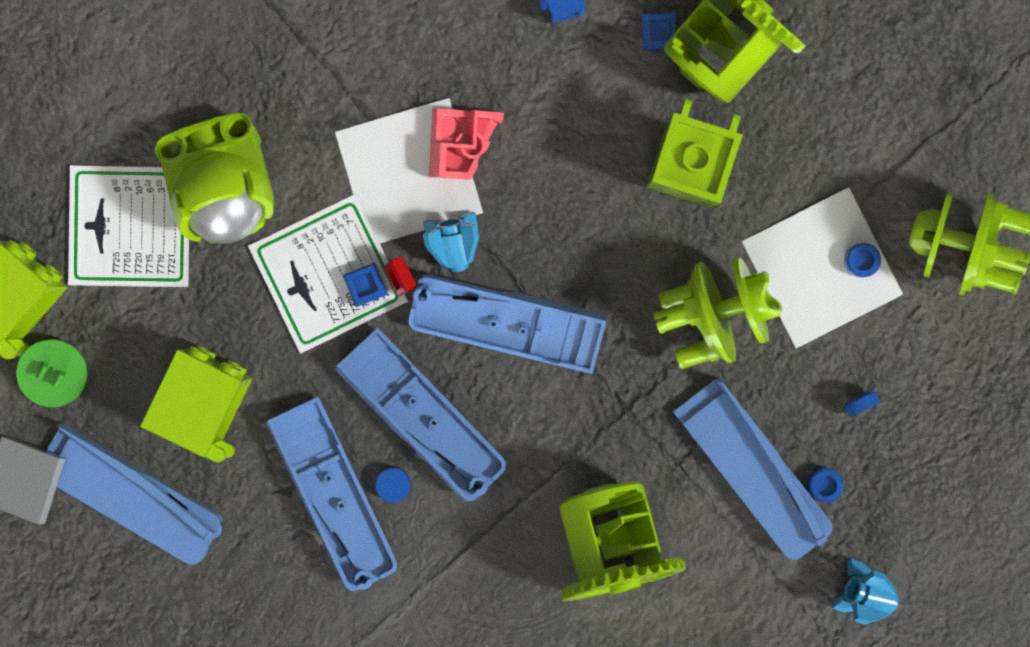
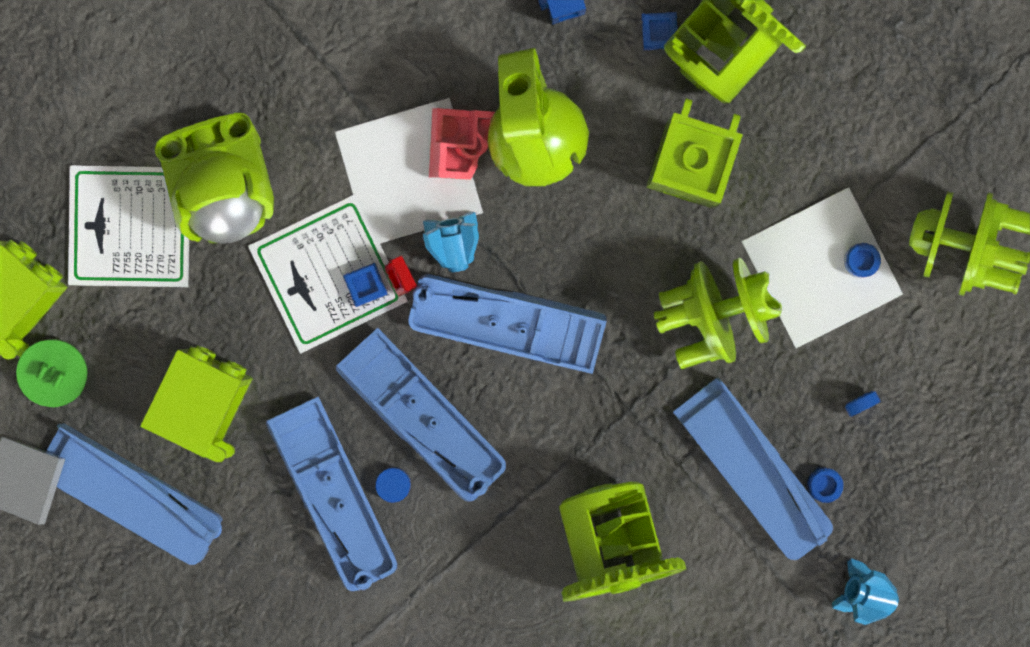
none -> lime piece [487,48,589,186]

